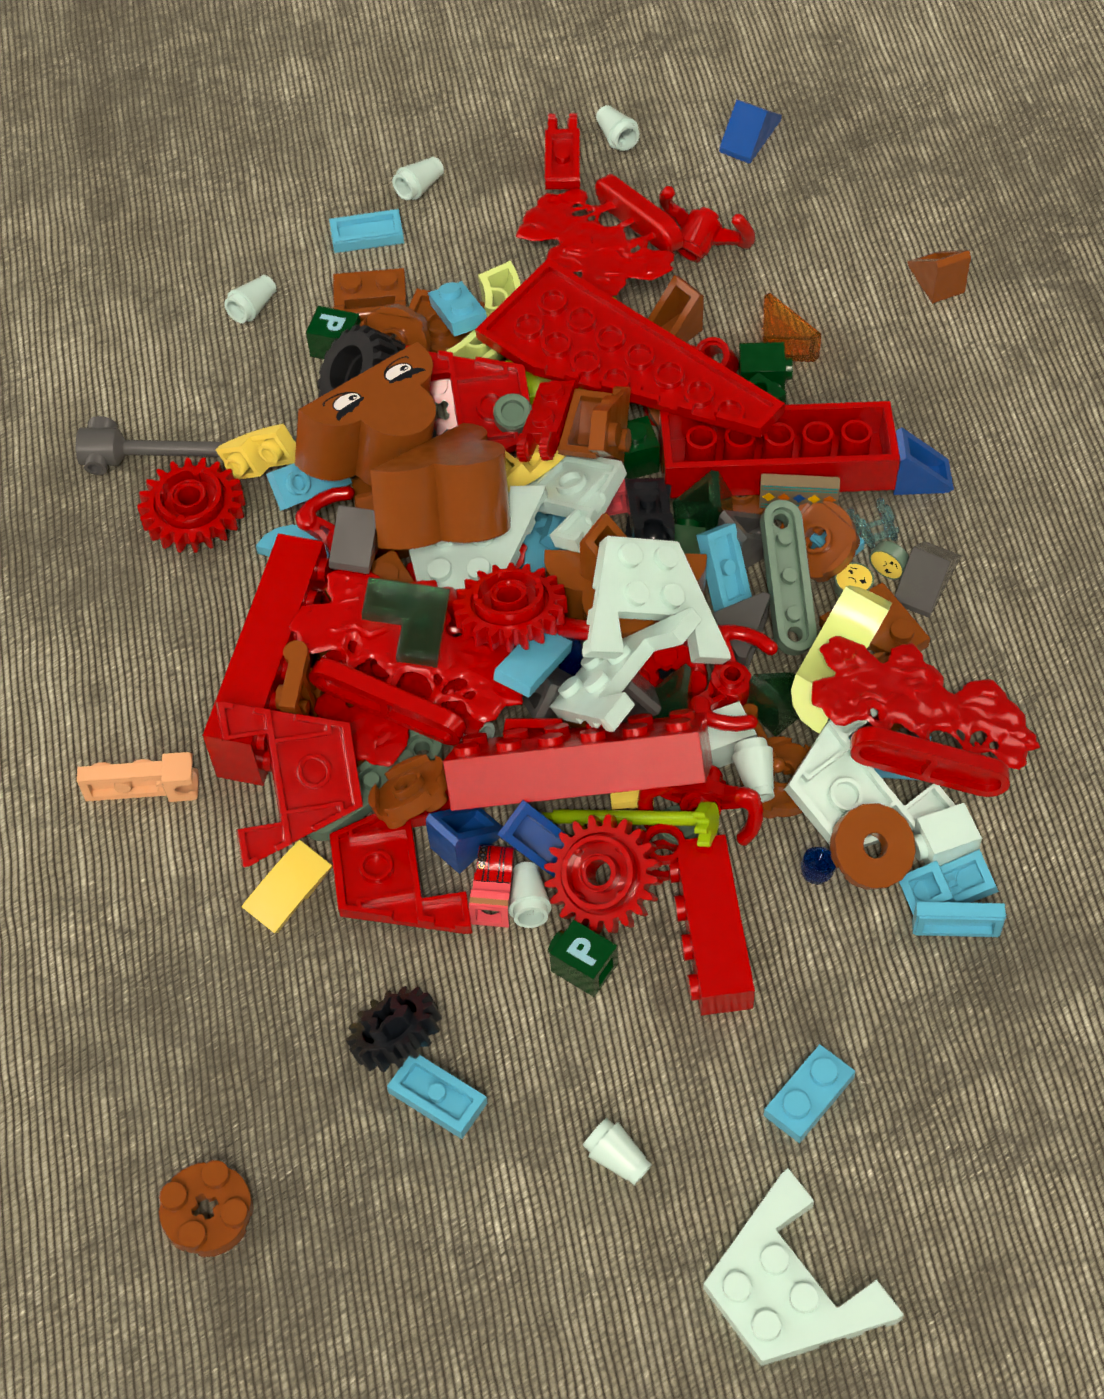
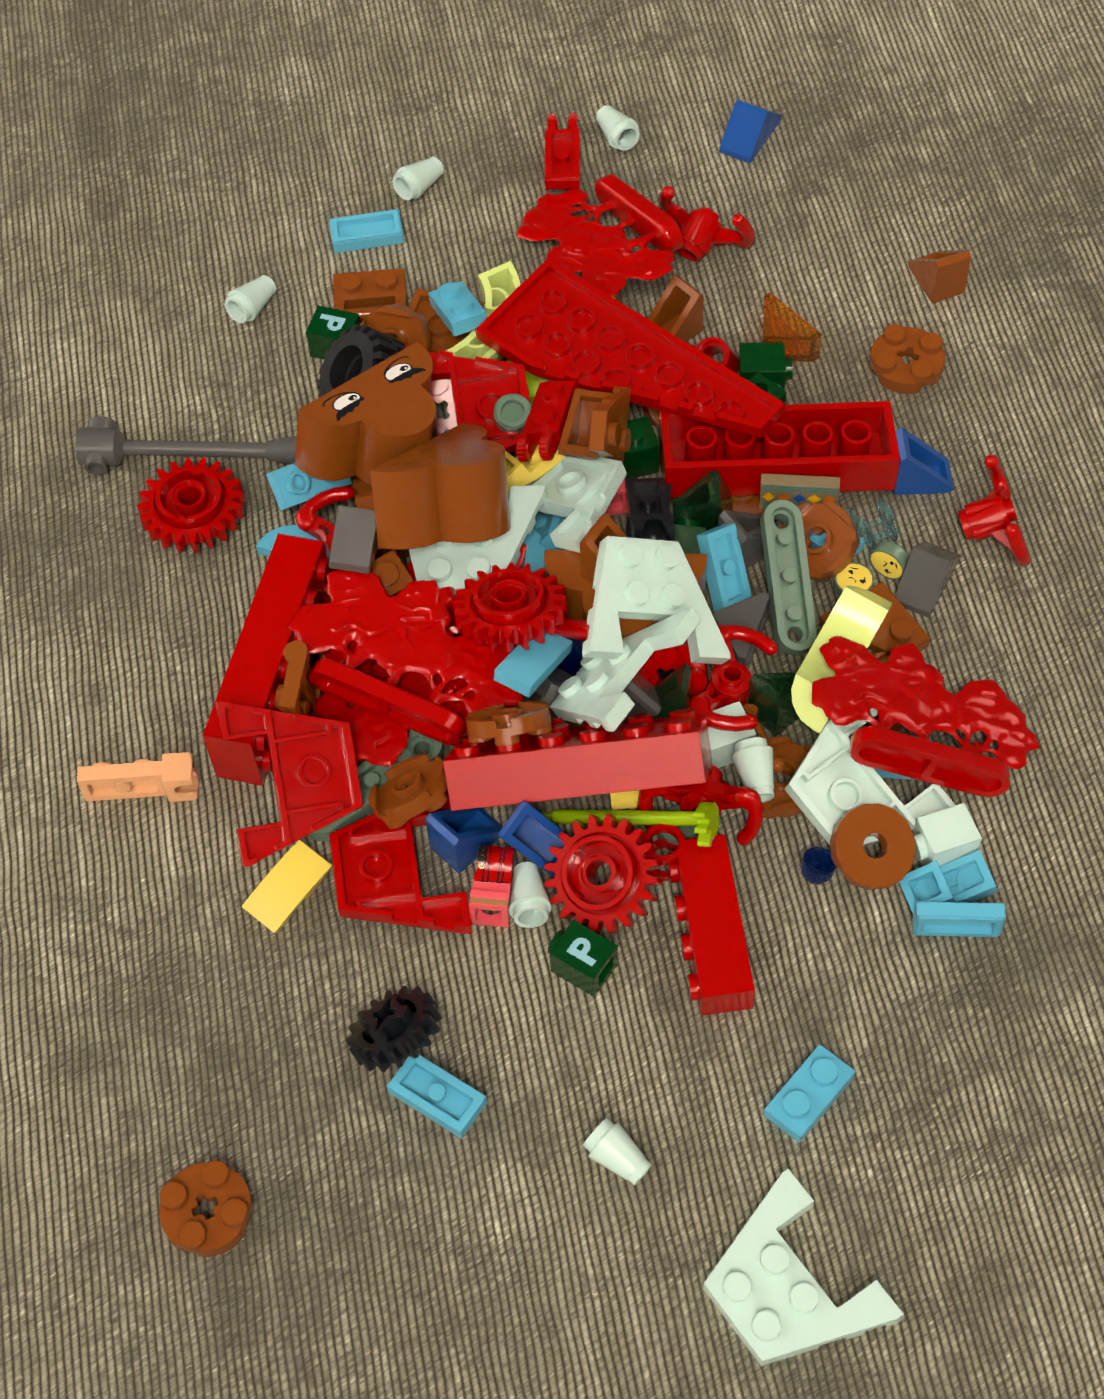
light yellow slope [216,424,296,479] -> none
clear green tile [362,577,450,668] -> none
none -> dark orange plate [466,701,553,746]
none -> dark orange plate [869,324,945,394]
none -> red piece [958,454,1031,567]

